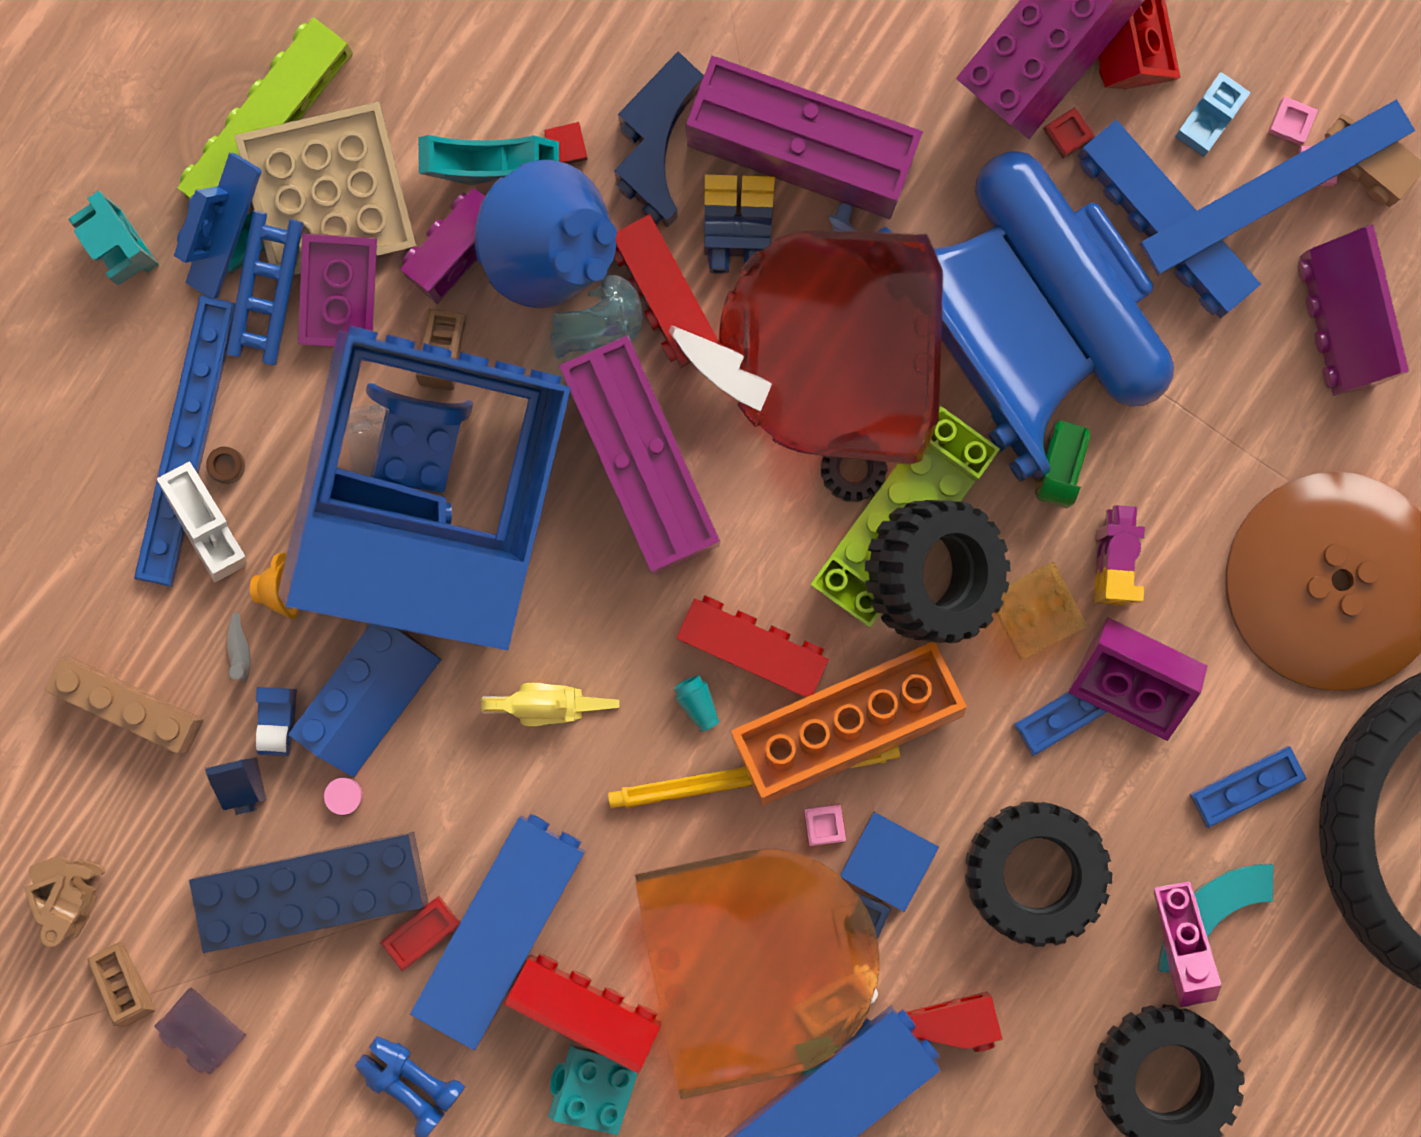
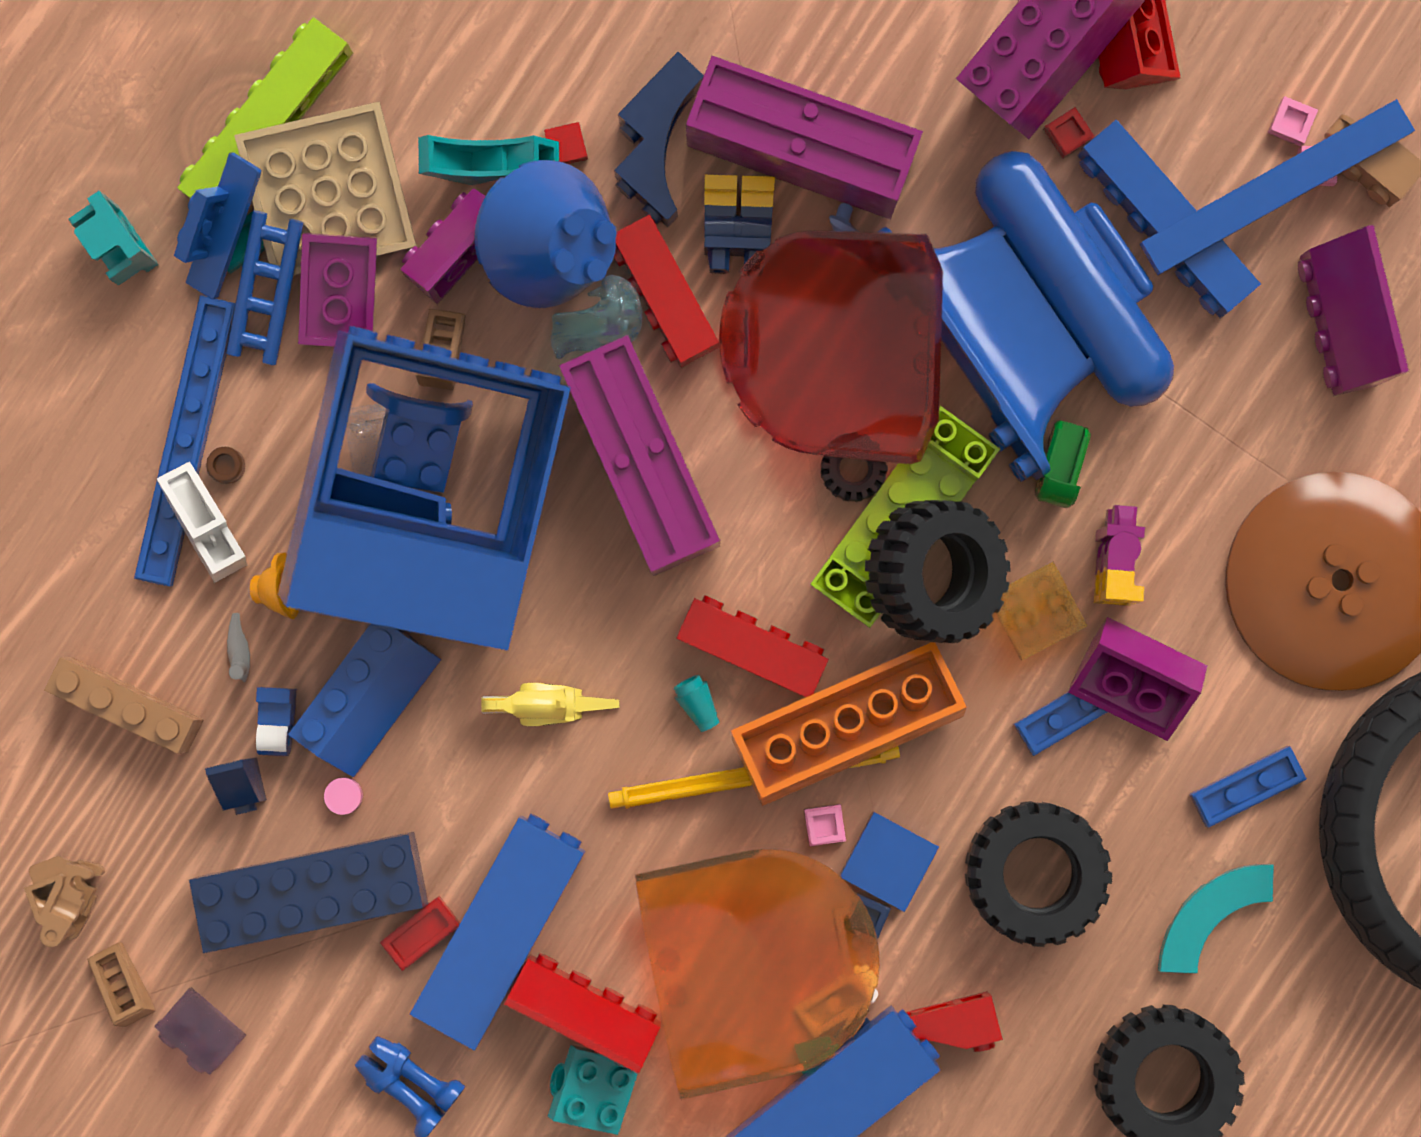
white slope [669,325,772,411] -> none
dark pink slope [1154,881,1221,1007] -> none
slope [1175,72,1251,157] -> none

